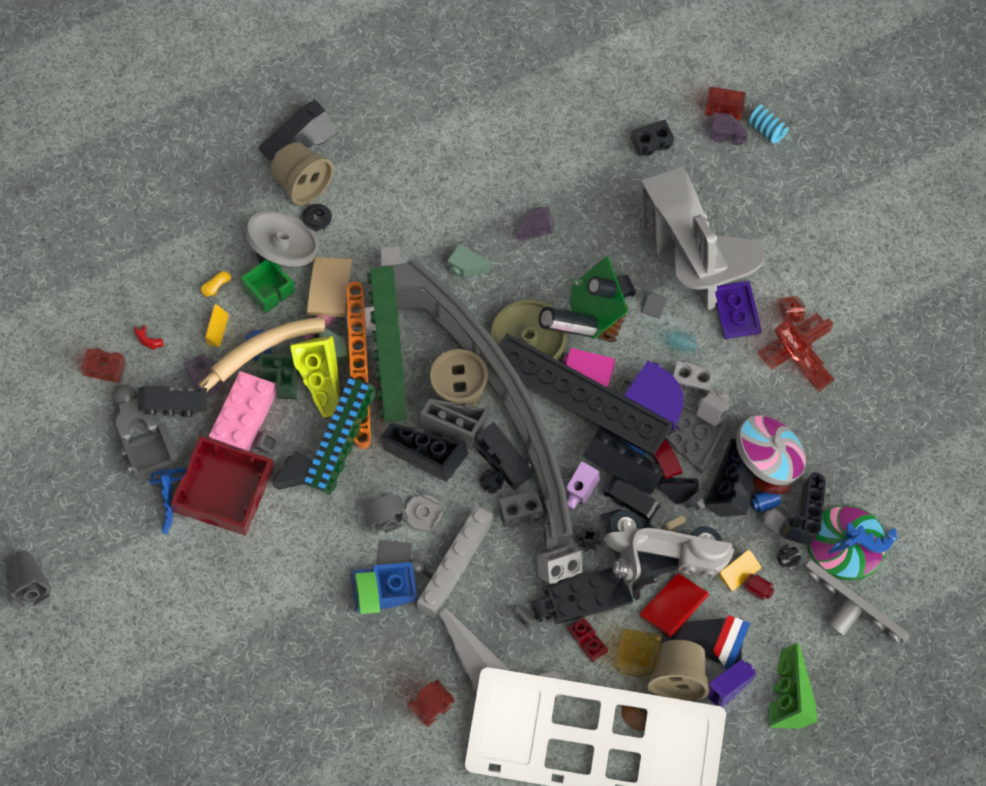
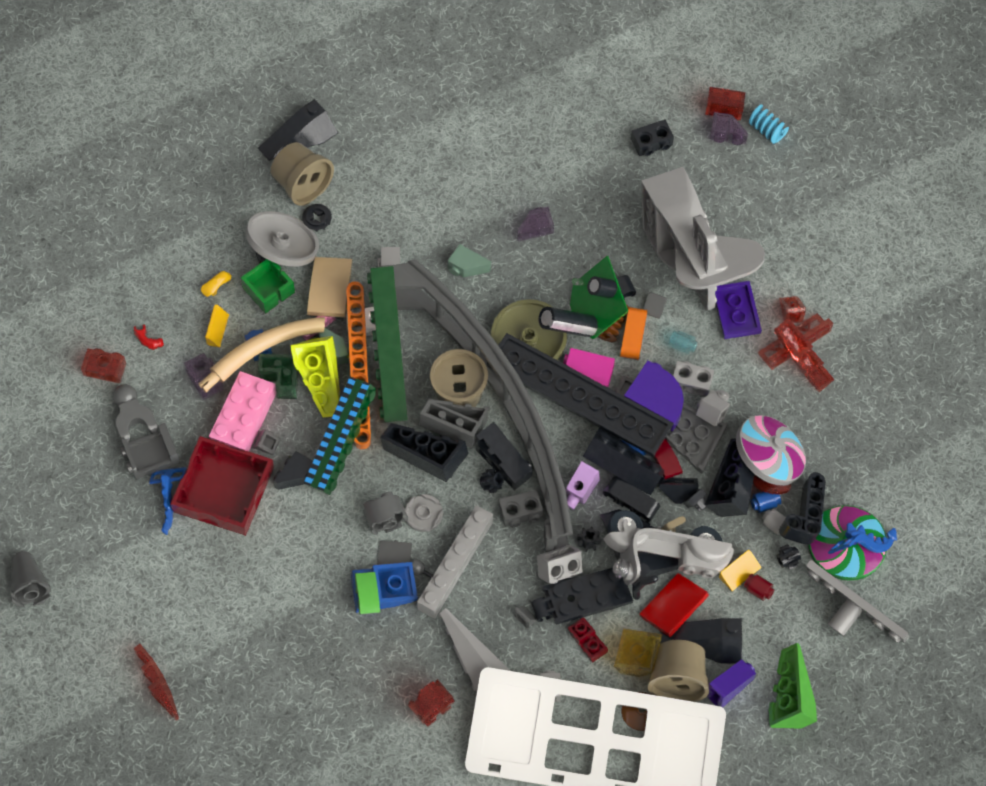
black wedge [138,386,207,417] -> none
sticker [713,615,750,670] -> none
none -> clear red slope [134,644,179,721]
none -> orange beam [620,307,648,360]

